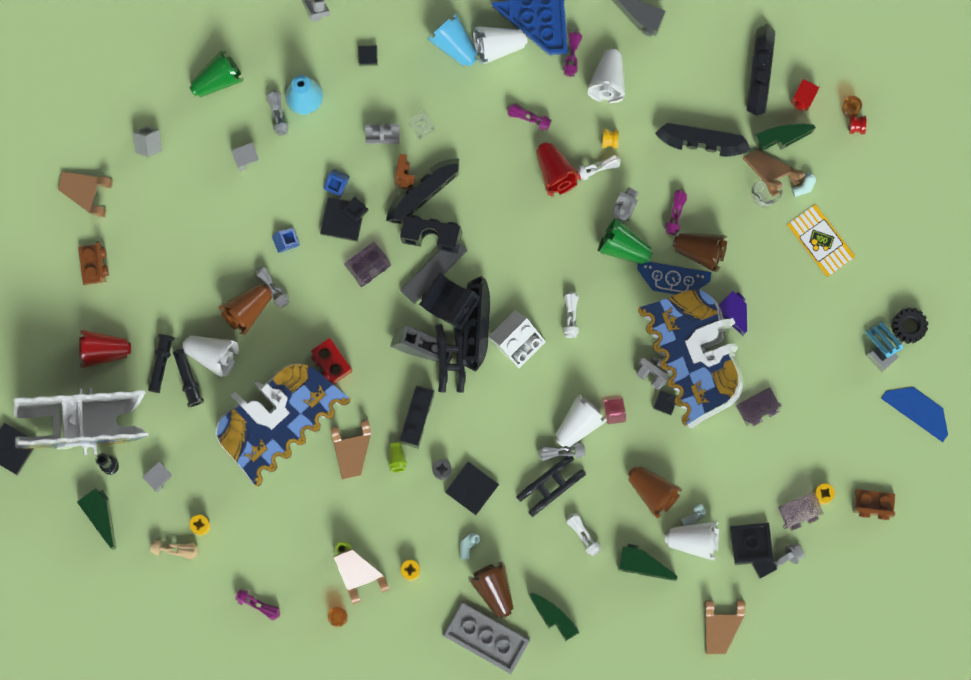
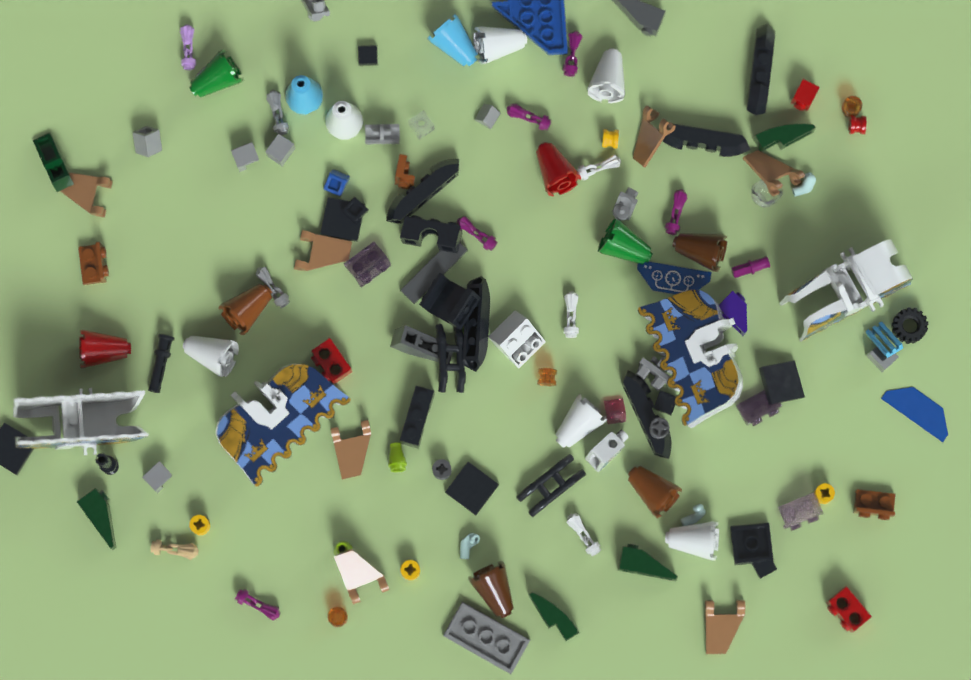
black pin [173,349,204,407] -> none
blue slope [272,228,300,253] -> none
light grey piece [538,443,585,461] -> none
light grey piece [774,543,805,567] -> none
sticker [787,204,856,277] -> none
none -> dark green slope [33,133,74,192]
none -> lavender piece [180,24,196,70]
none -> light grey panel [265,134,295,166]
none -> medium nougat flag [294,230,352,271]
none -> white cone [325,101,363,140]
none -> magenta piece [457,216,498,251]
none -> light grey slope [475,104,500,129]
none -> clear orange wheel [537,368,557,386]
none -> white torso [585,430,629,473]
none -> black brick [622,370,672,459]
none -> medium nougat flag [633,106,676,168]
none -> flat silver wheel [649,418,669,439]
none -> magenta axle [731,256,770,278]
none -> black tile [759,360,805,405]
none -> white animal [780,239,913,342]
none -> red brick [826,586,872,633]

